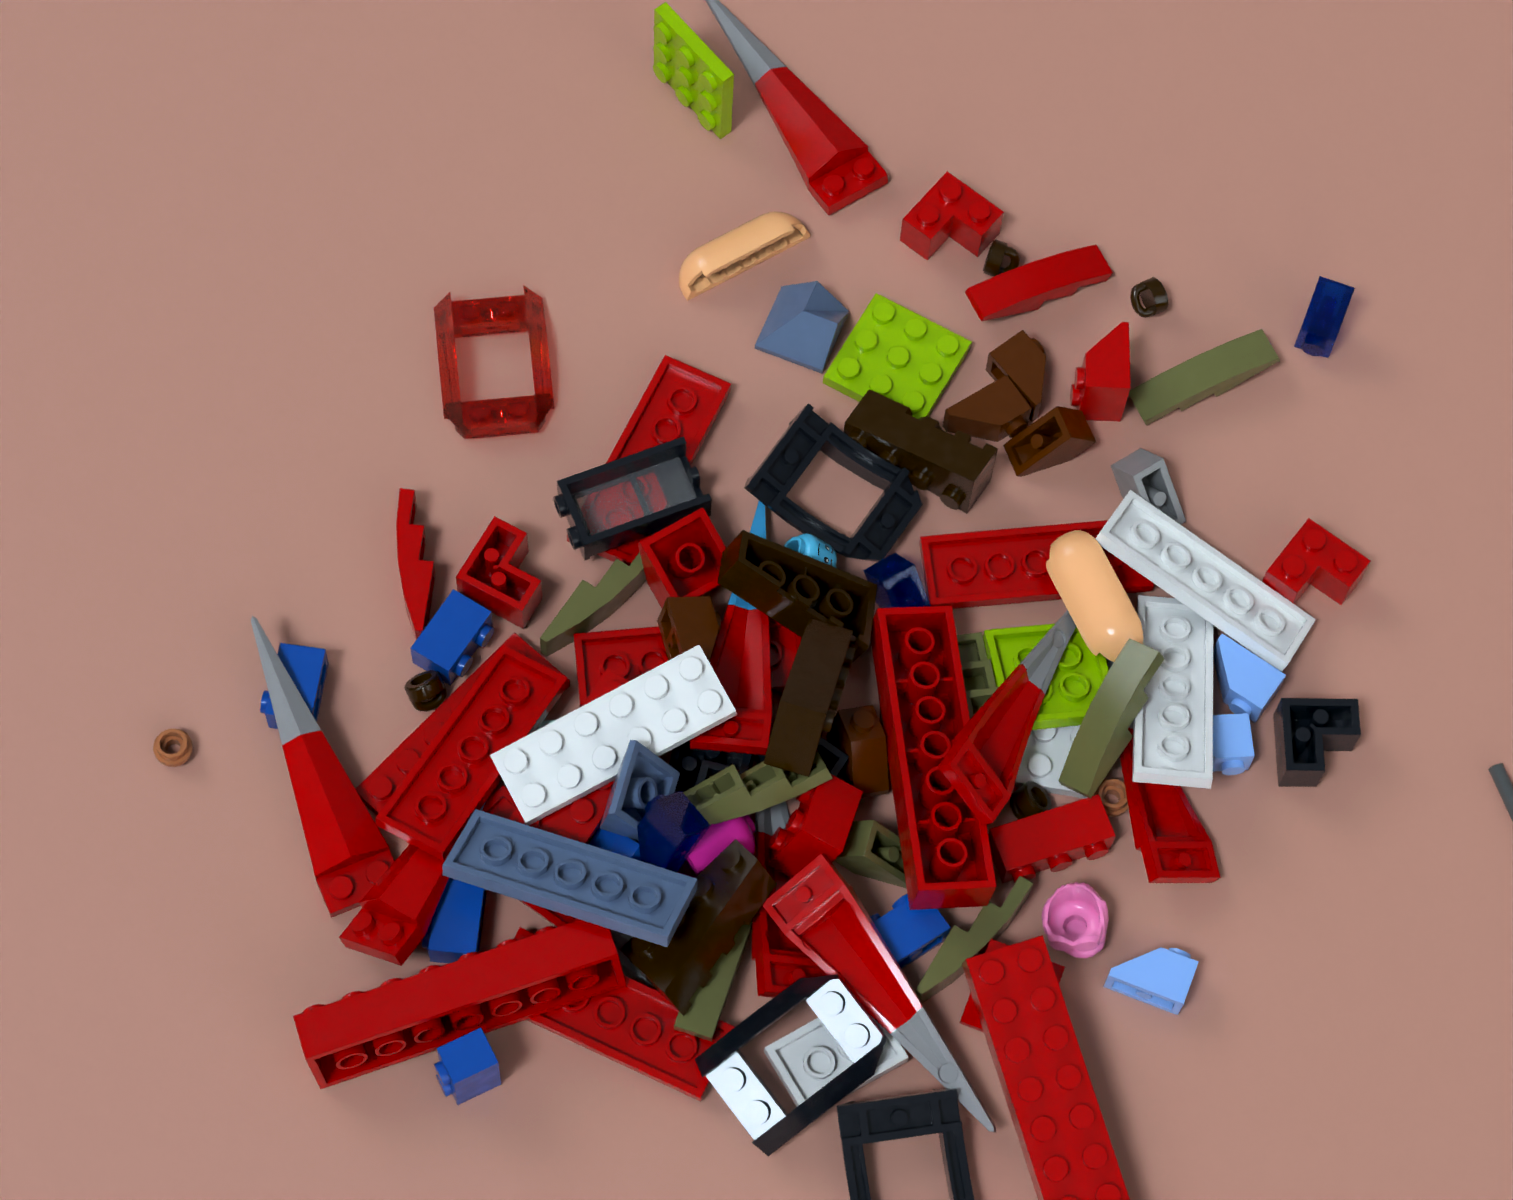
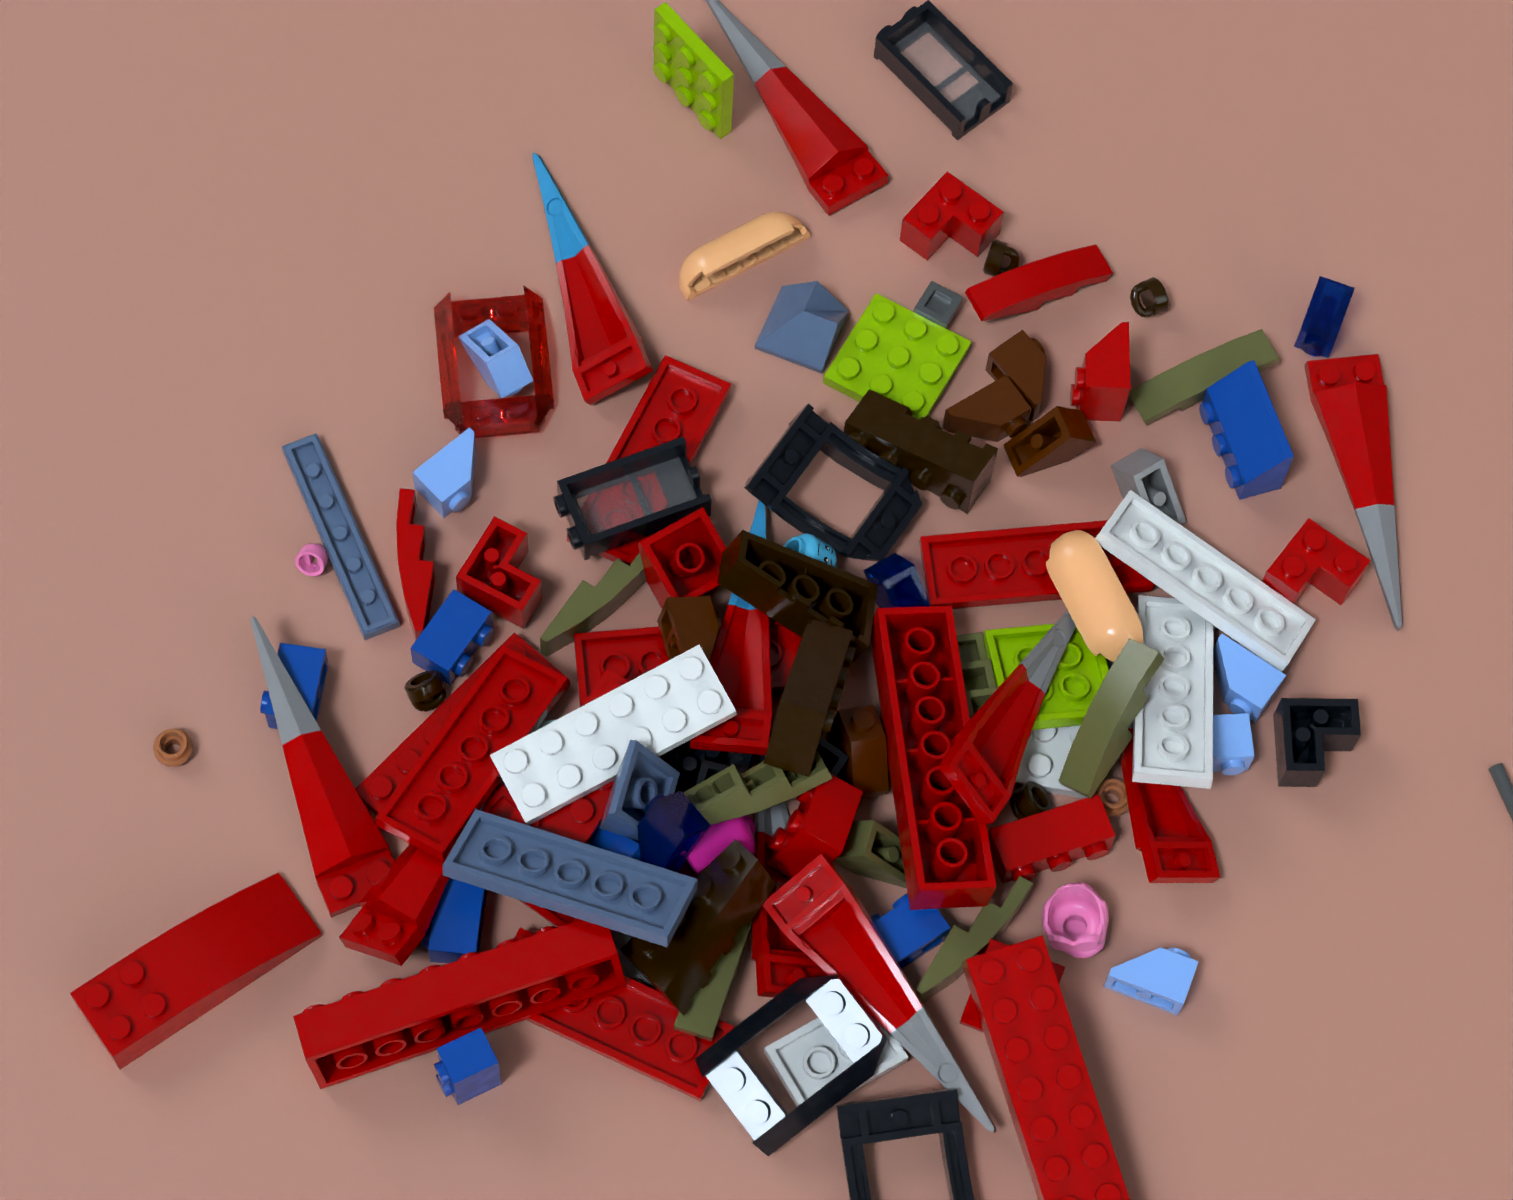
none -> red slope [70,872,322,1070]
none -> sand blue tile [282,433,400,641]
none -> bright pink hinge [295,543,328,576]
none -> light blue slope [413,427,476,518]
none -> light blue slope [458,319,533,399]
none -> red plate [532,153,653,405]
none -> door [874,0,1013,140]
none -> dark grey plate [914,281,963,329]
none -> blue slope [1199,360,1294,500]
none -> red plate [1304,354,1402,631]

